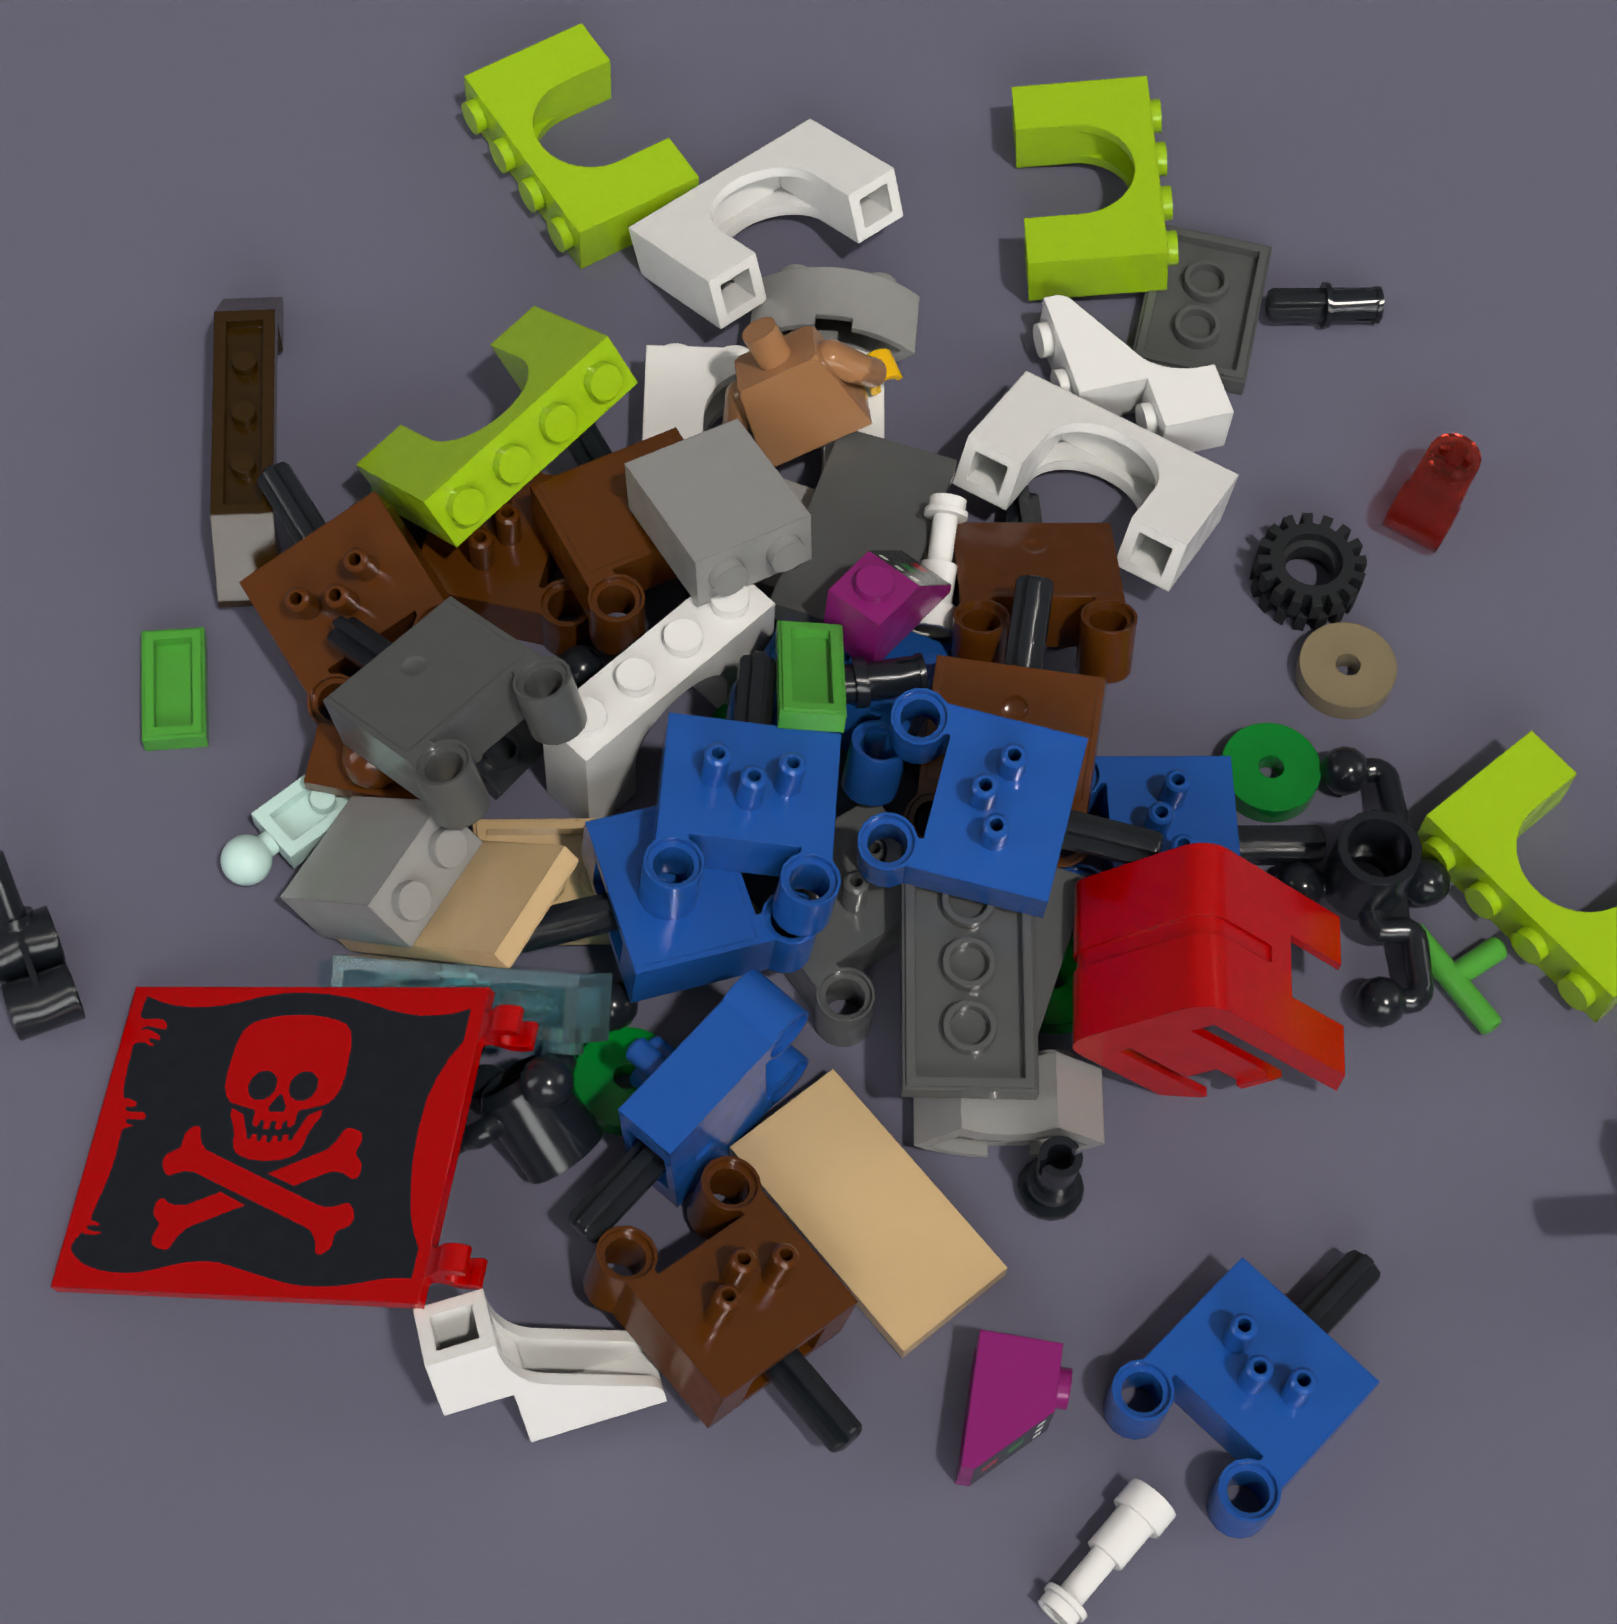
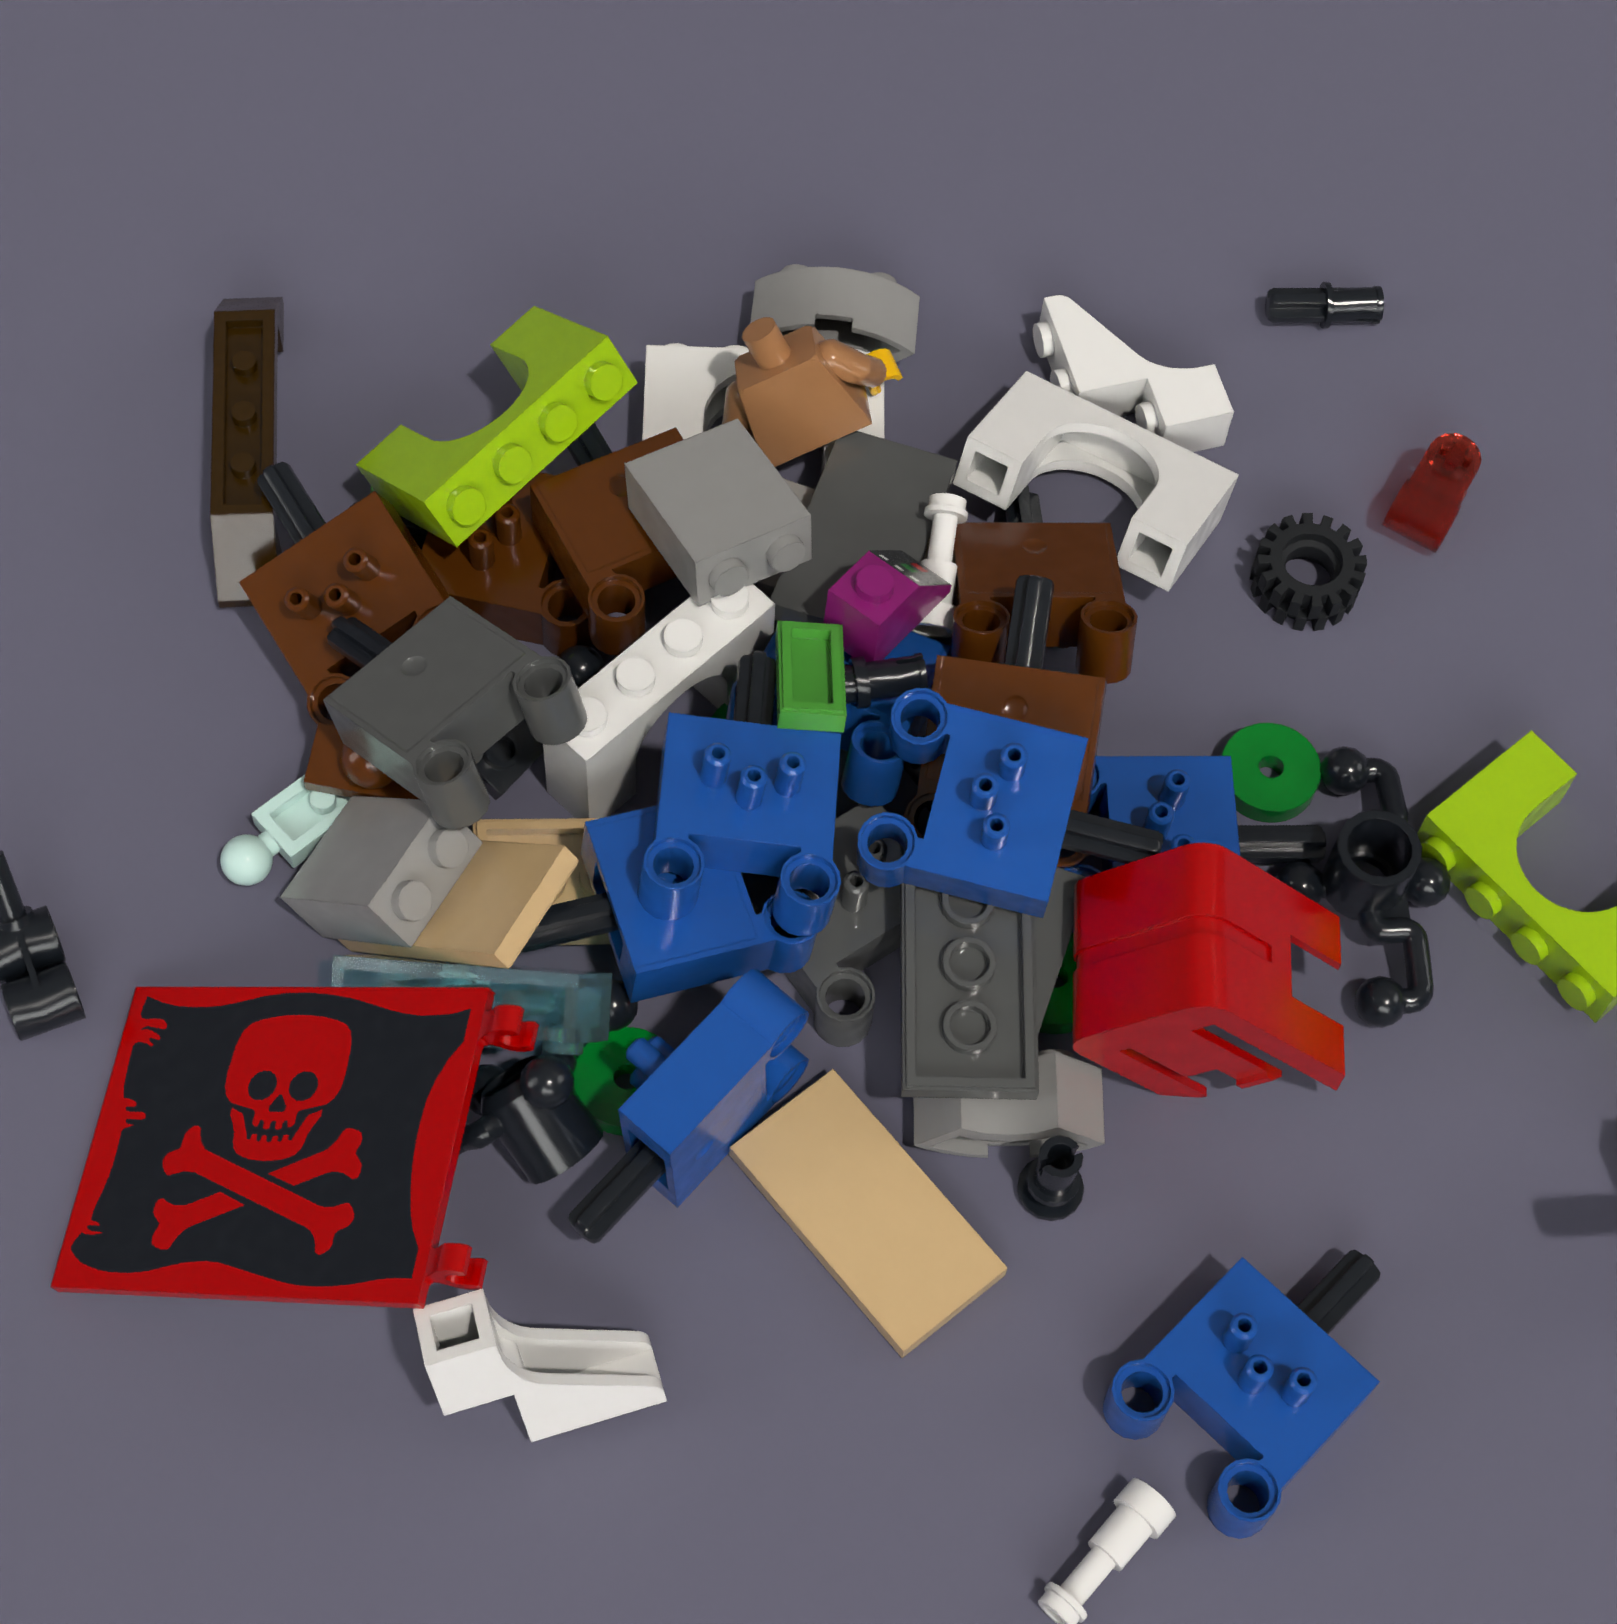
bright green tile [141,627,209,751] -> none
lime arch [461,23,699,269] -> none
reddish brown piece [583,1156,862,1453] -> none
white arch [628,119,903,329] -> none
magenta slope [955,1329,1073,1487] -> none
lime arch [1011,76,1179,301] -> none
dark grey tile [1133,224,1272,395] -> none
dark tan piece [1295,622,1397,719] -> none
bright green piece [1419,923,1507,1035] -> none

